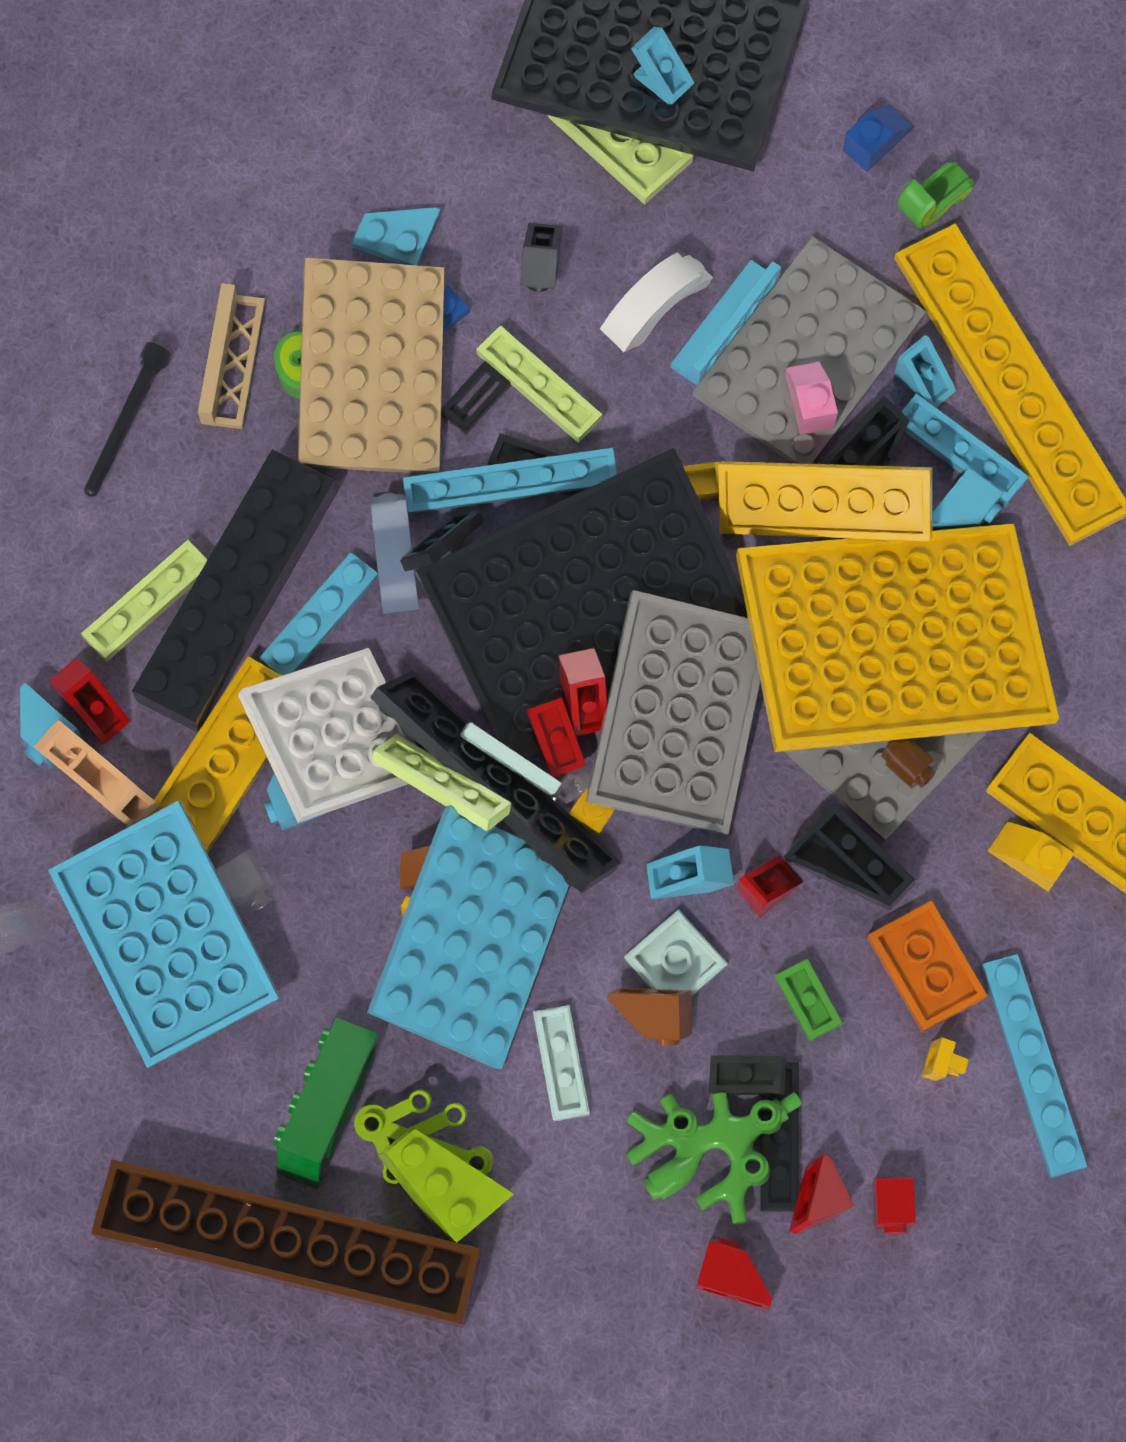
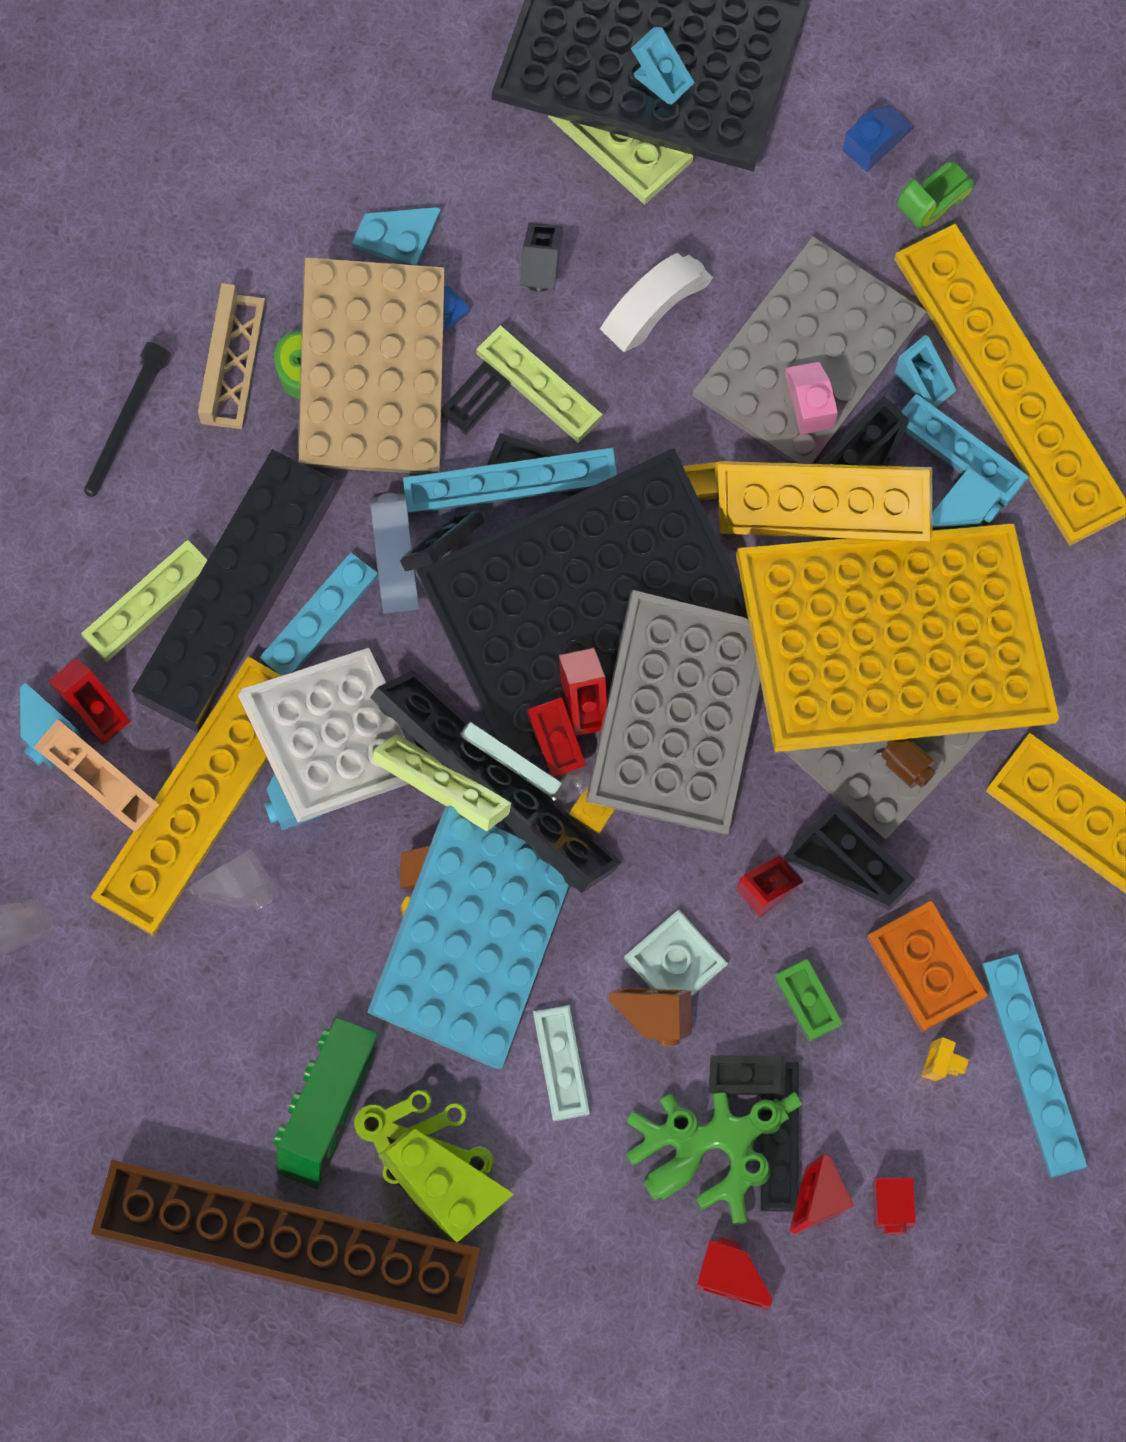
medium azure plate [48,801,281,1068] -> none
medium azure slope [646,845,734,899] -> none
medium azure fence [670,260,781,386] -> none
yellow slope [988,822,1074,892] -> none

